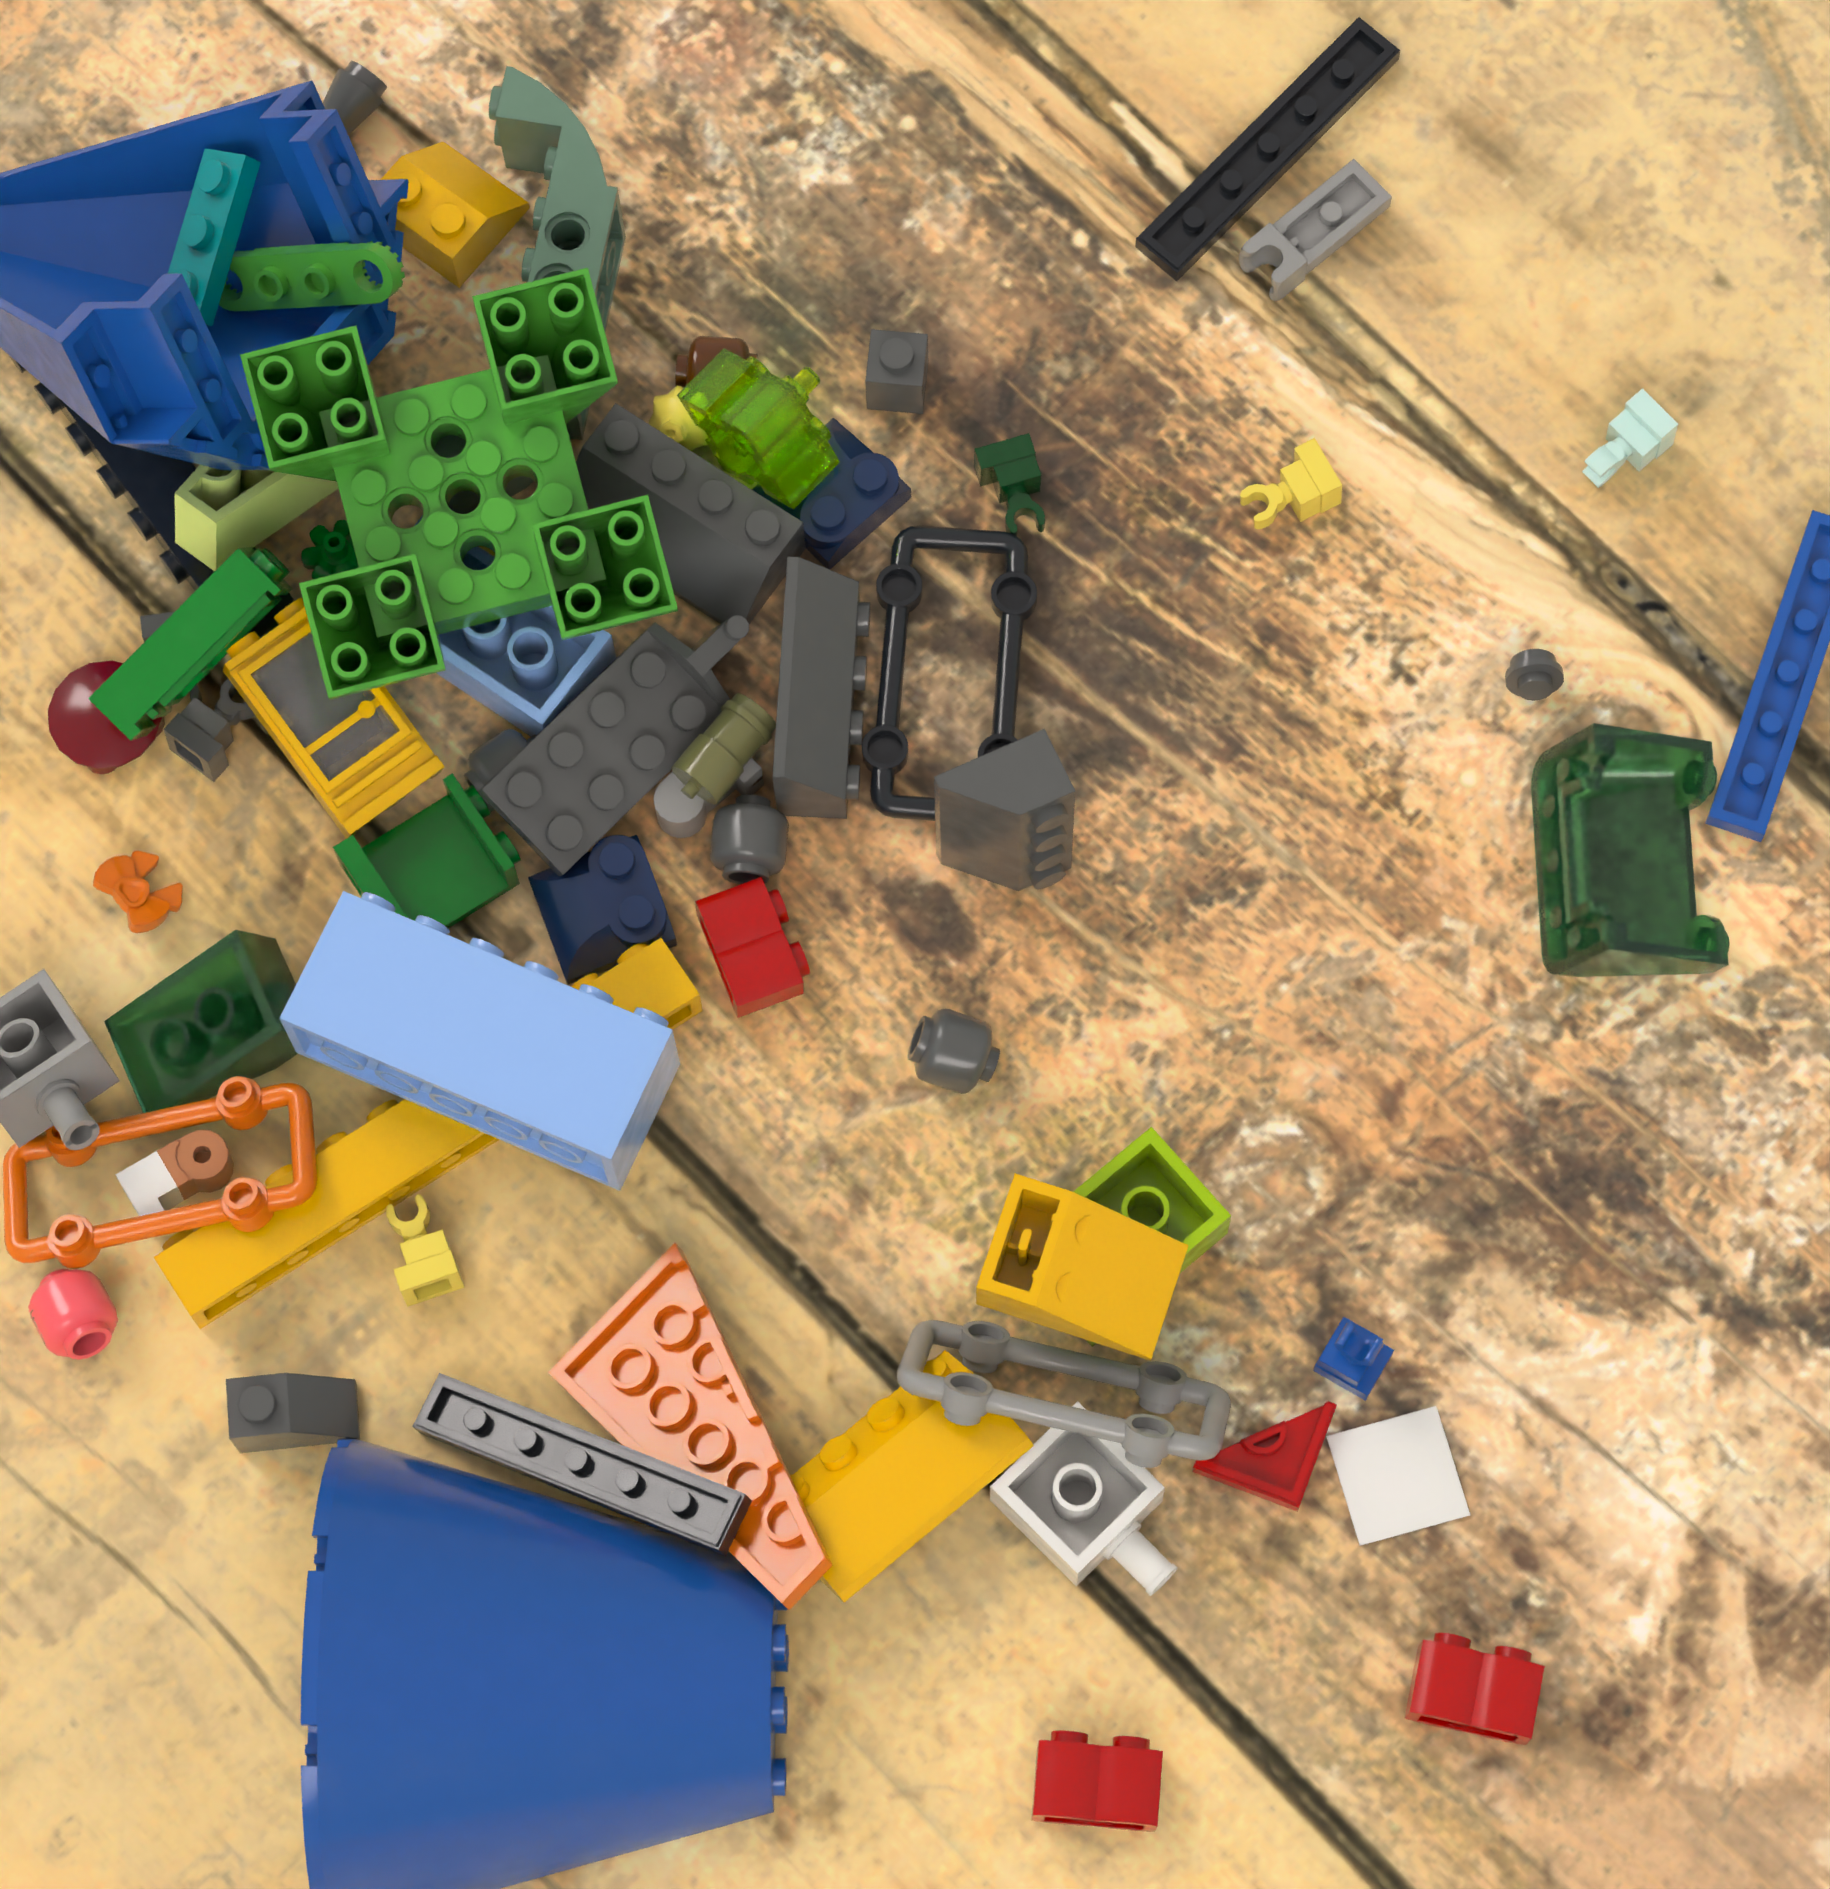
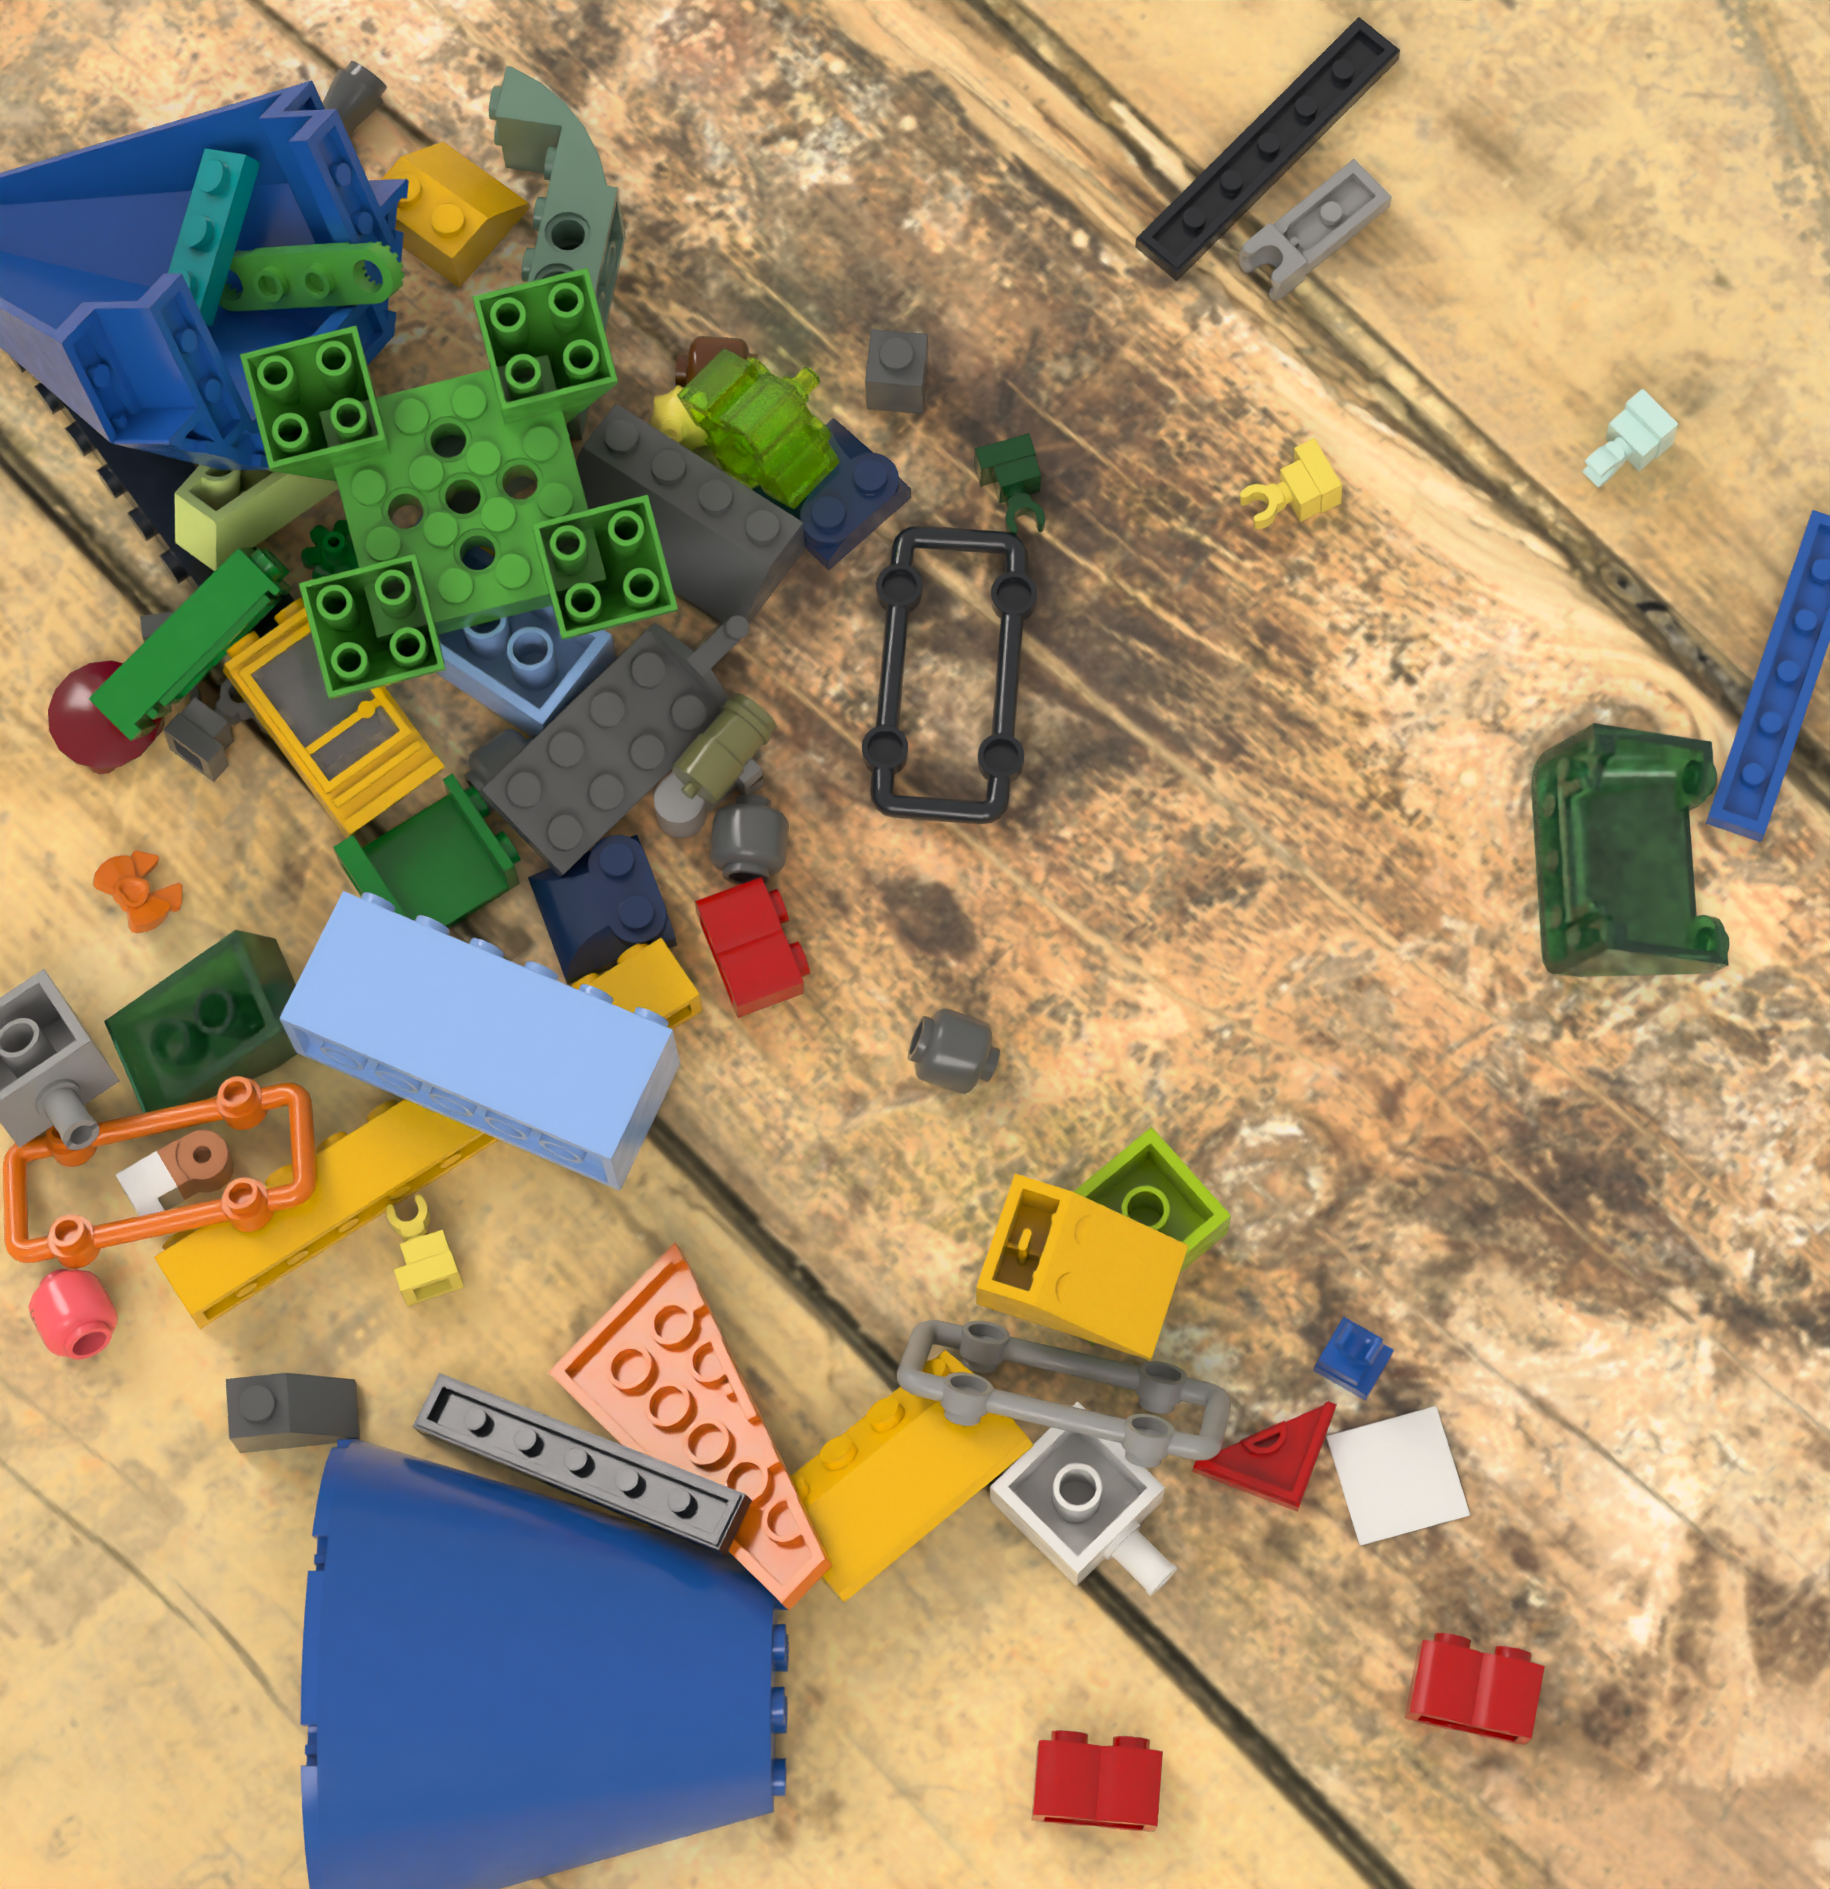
dark grey slope [772,557,870,819] -> none
dark grey slope [934,729,1075,891] -> none
dark grey plate [1505,649,1564,701] -> none

